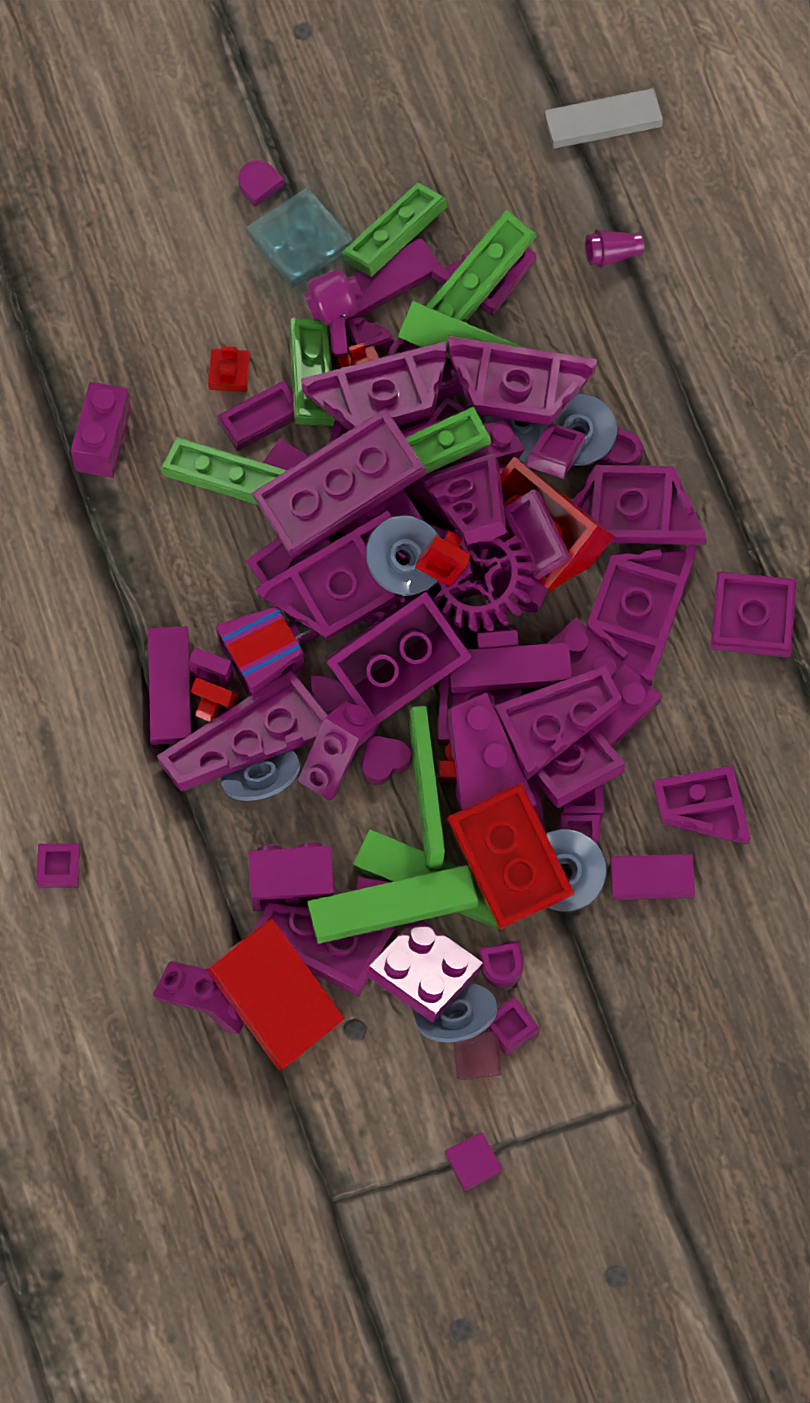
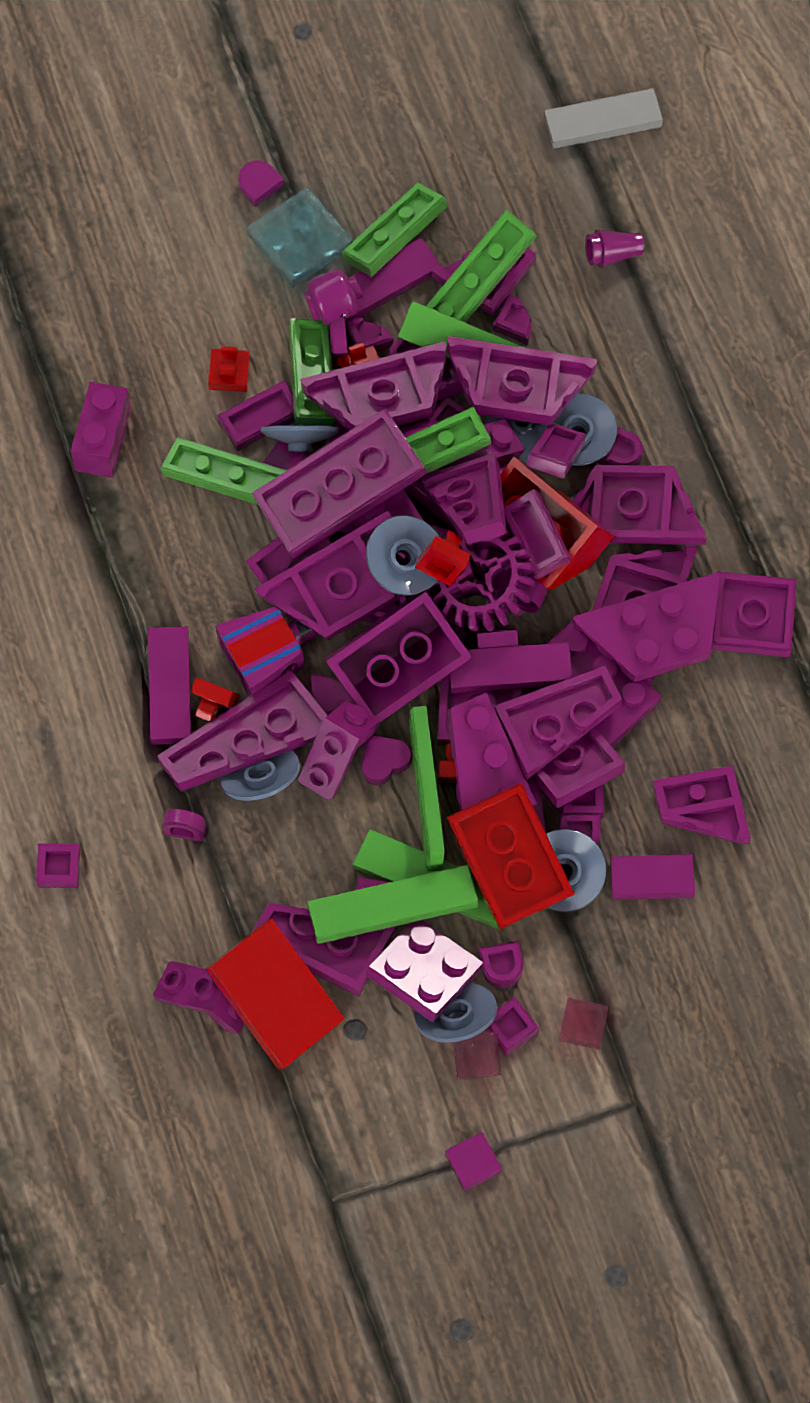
magenta tile [188,647,234,689] -> none
magenta brick [248,842,334,911] -> none
none -> magenta tile [162,809,206,842]
none -> sand blue dish [261,426,339,452]
none -> magenta tile [493,294,532,345]
none -> clear pink tile [559,998,609,1050]
none -> magenta wing [572,572,720,682]

